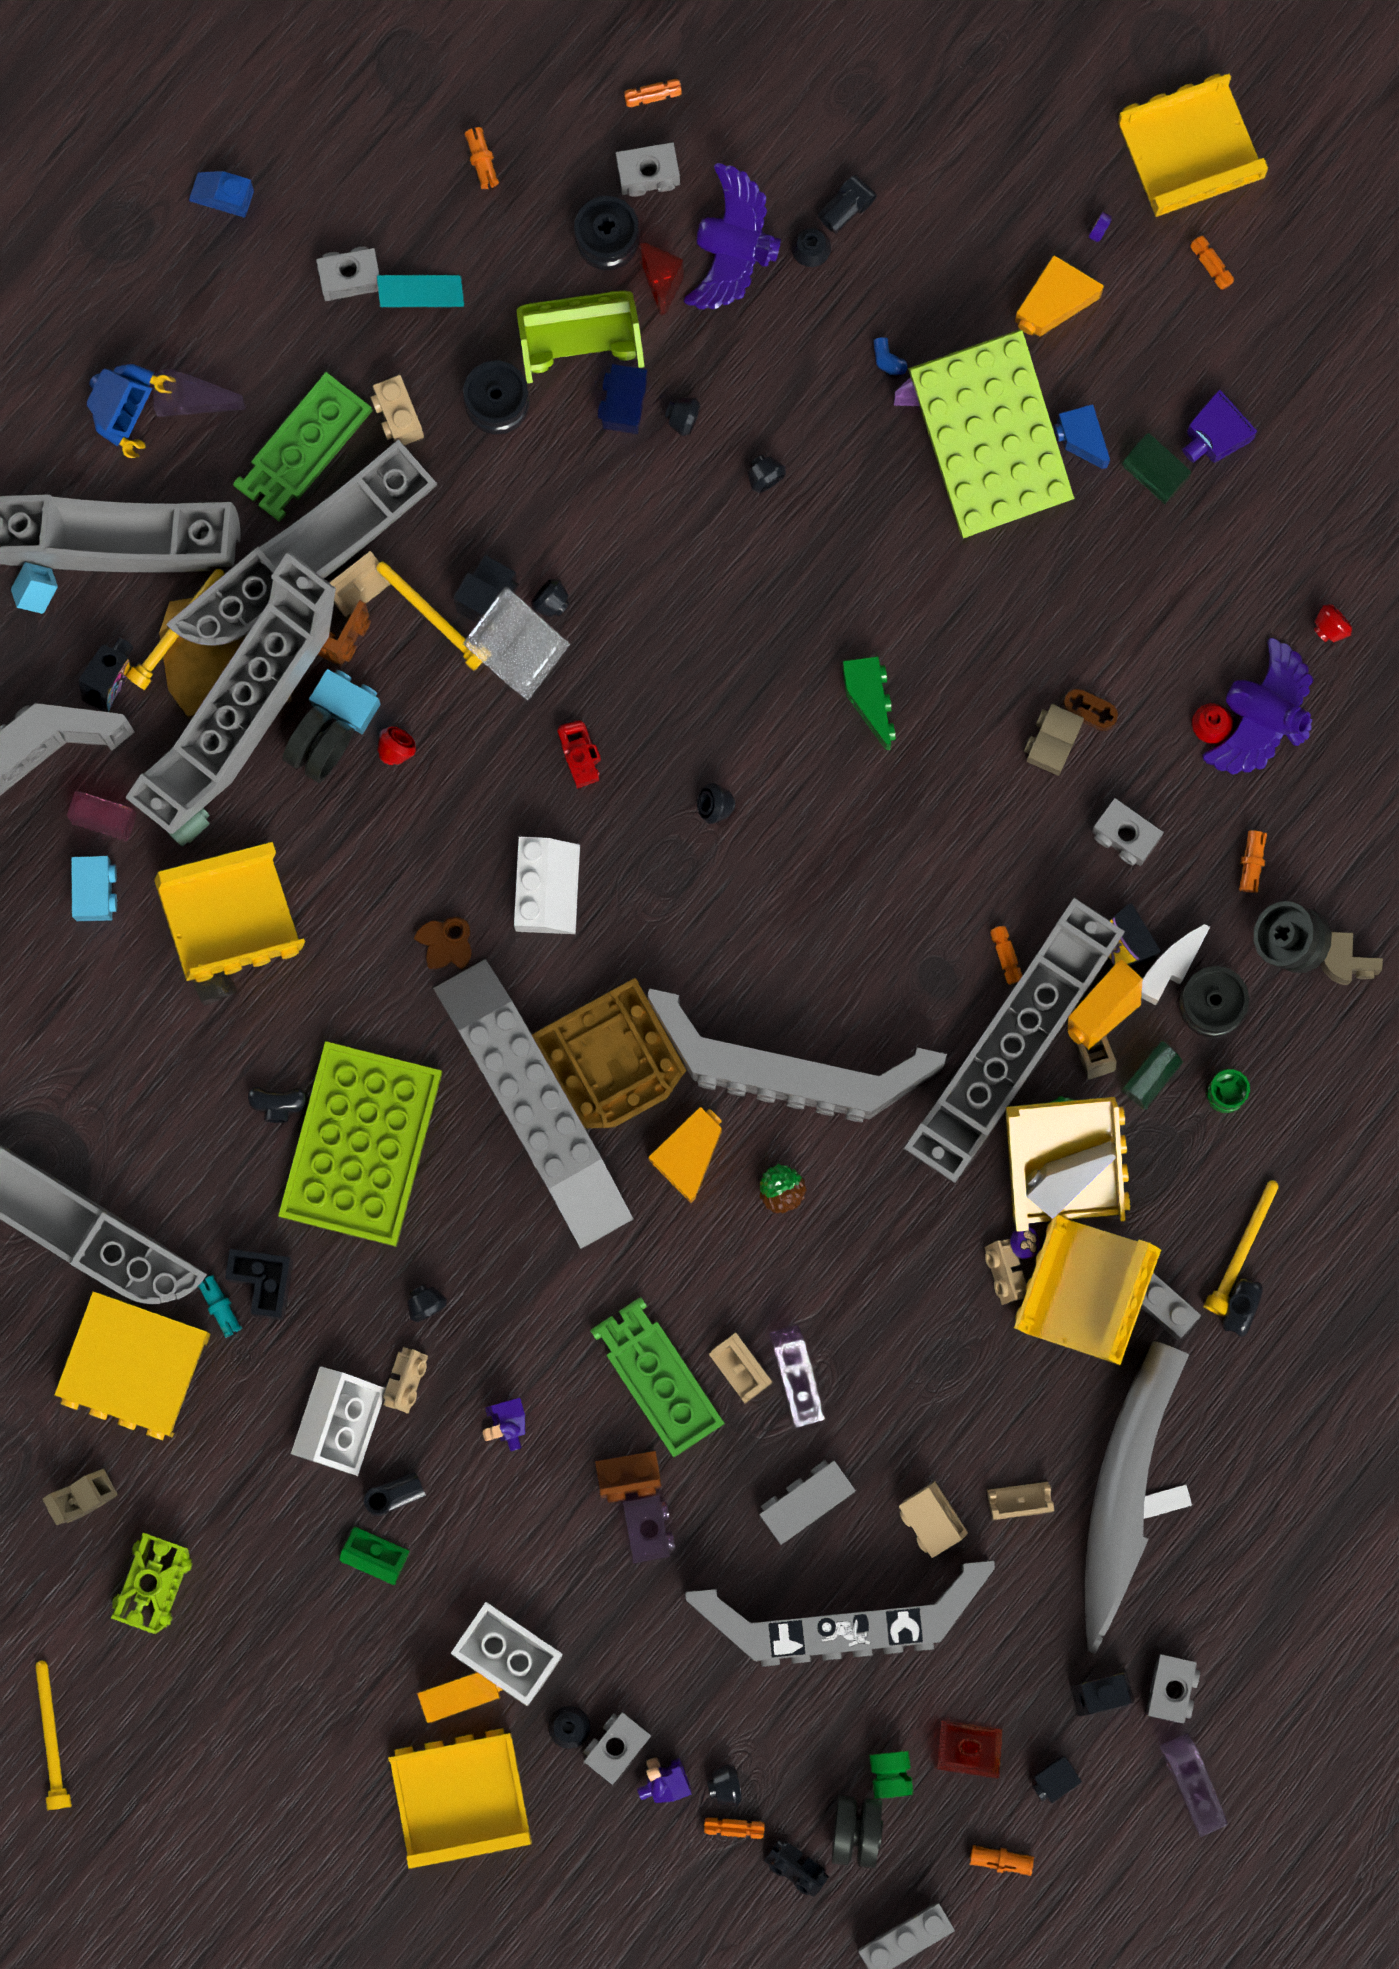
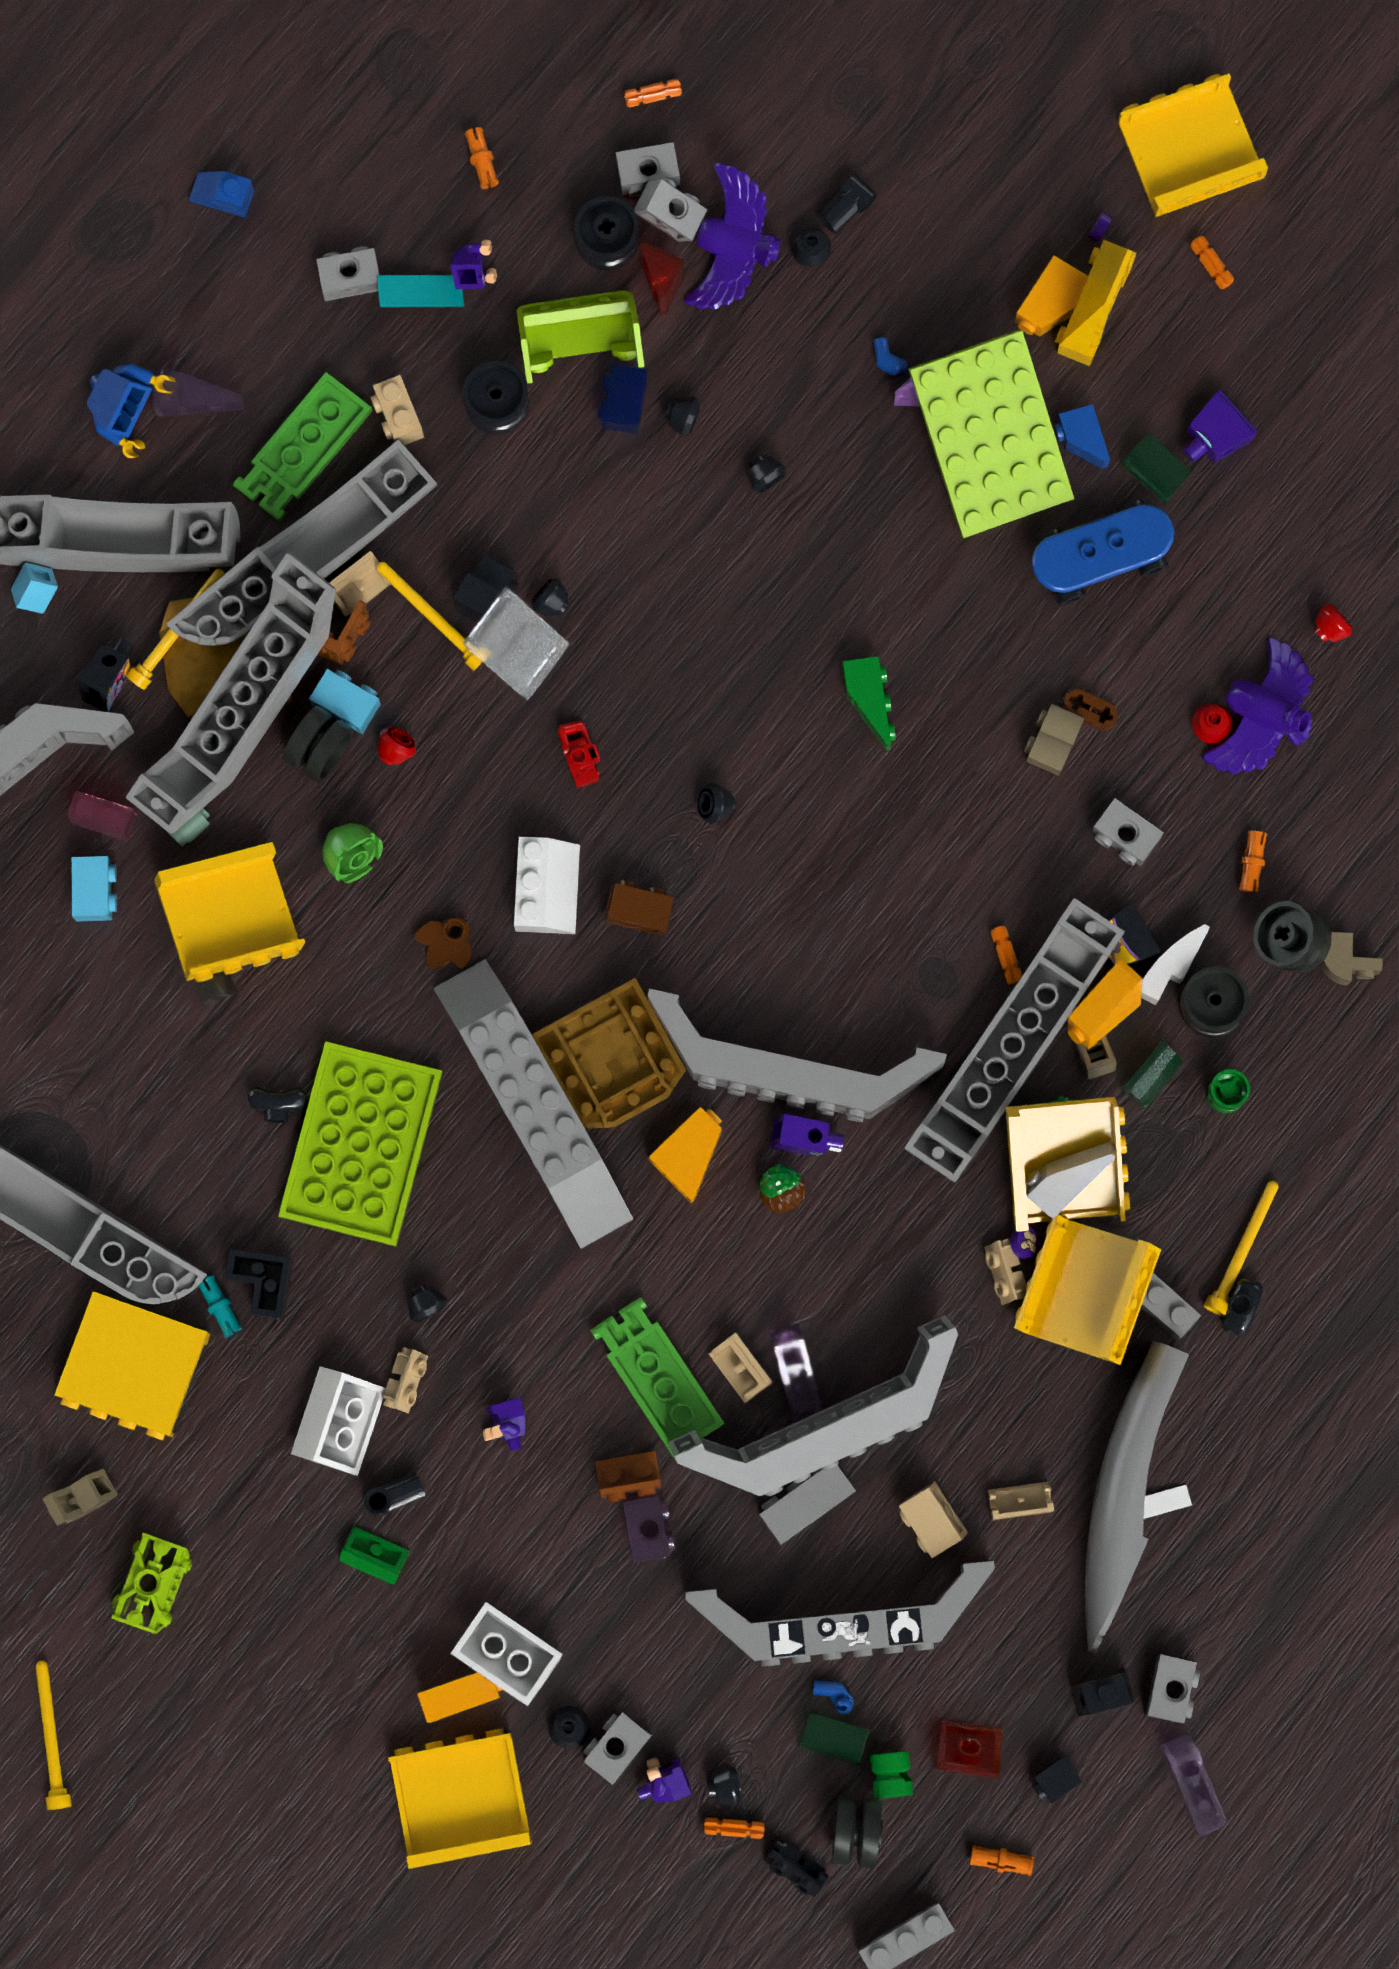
none -> bright green cylinder [322,823,383,883]
none -> dark purple piece [451,240,497,289]
none -> reddish brown brick [603,880,674,935]
none -> light grey brick [634,178,707,242]
none -> light grey slope [667,1315,958,1496]
none -> dark purple torso [769,1114,844,1156]
none -> clear green brick [799,1712,869,1766]
none -> blue arm [813,1680,854,1714]
none -> blue piece [1031,500,1174,606]
none -> yellow wedge [1055,240,1136,366]

